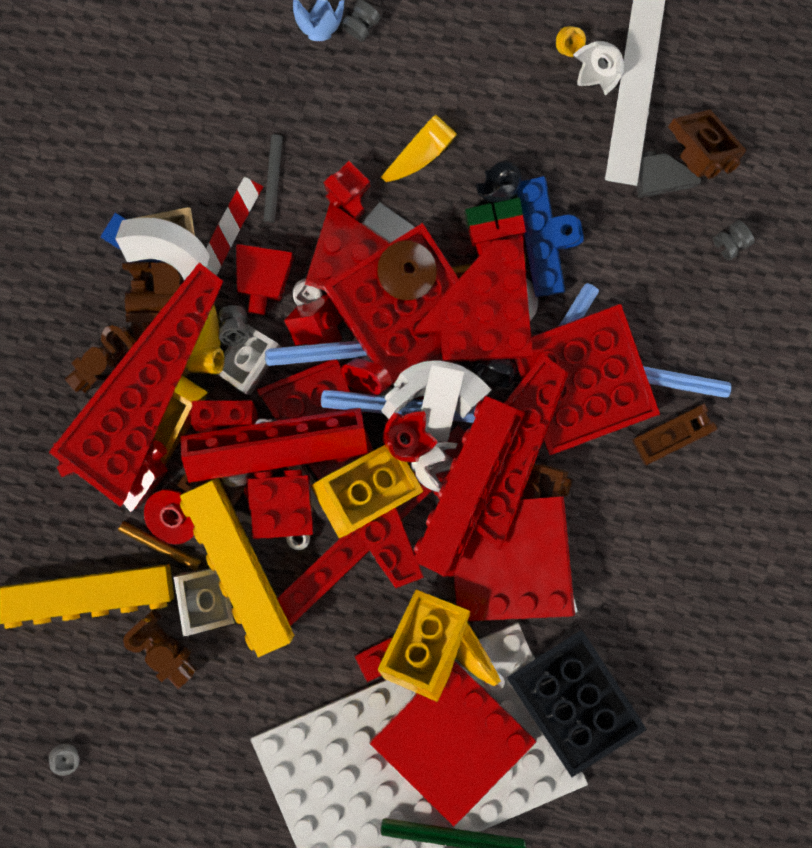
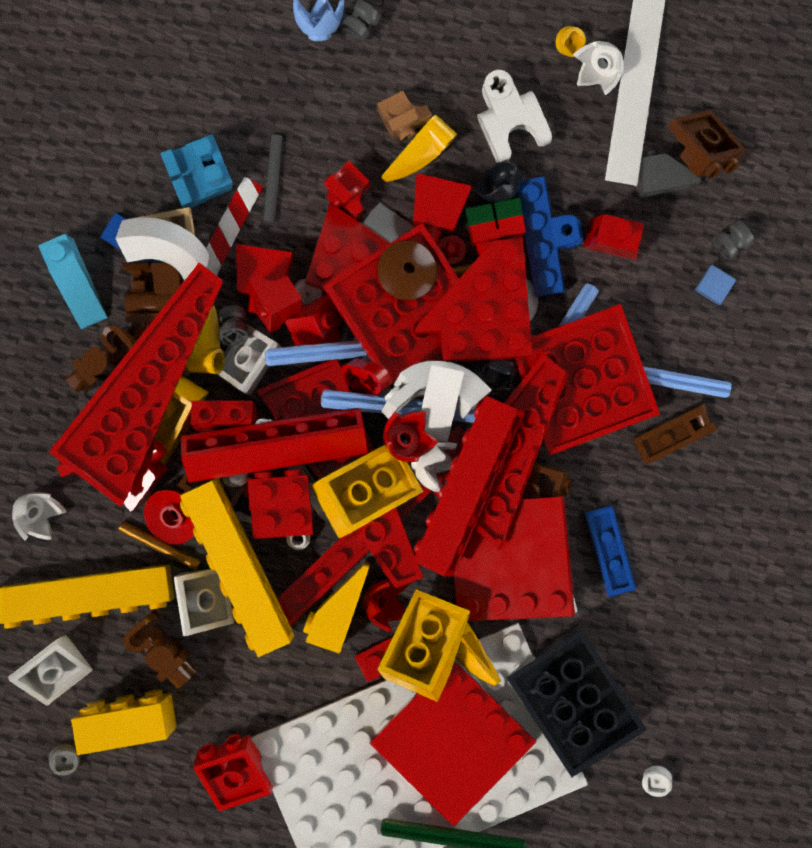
none -> white slope [8,635,93,706]
none -> white piece [12,491,67,541]
none -> medium azure slope [38,234,108,330]
none -> yellow brick [71,689,177,755]
none -> dark azure hips [160,134,233,208]
none -> red plate [193,734,273,812]
none -> red brick [248,274,302,333]
none -> yellow slope [303,561,371,654]
none -> red piece [361,579,409,633]
none -> medium nougat brick [377,91,432,141]
none -> red torso [413,173,471,246]
none -> red tile [438,235,466,266]
none -> white piece [477,70,552,162]
none -> red torso [583,214,644,260]
none -> blue tile [584,505,637,597]
none -> white tile [642,766,672,797]
none -> medium blue tile [695,265,736,305]

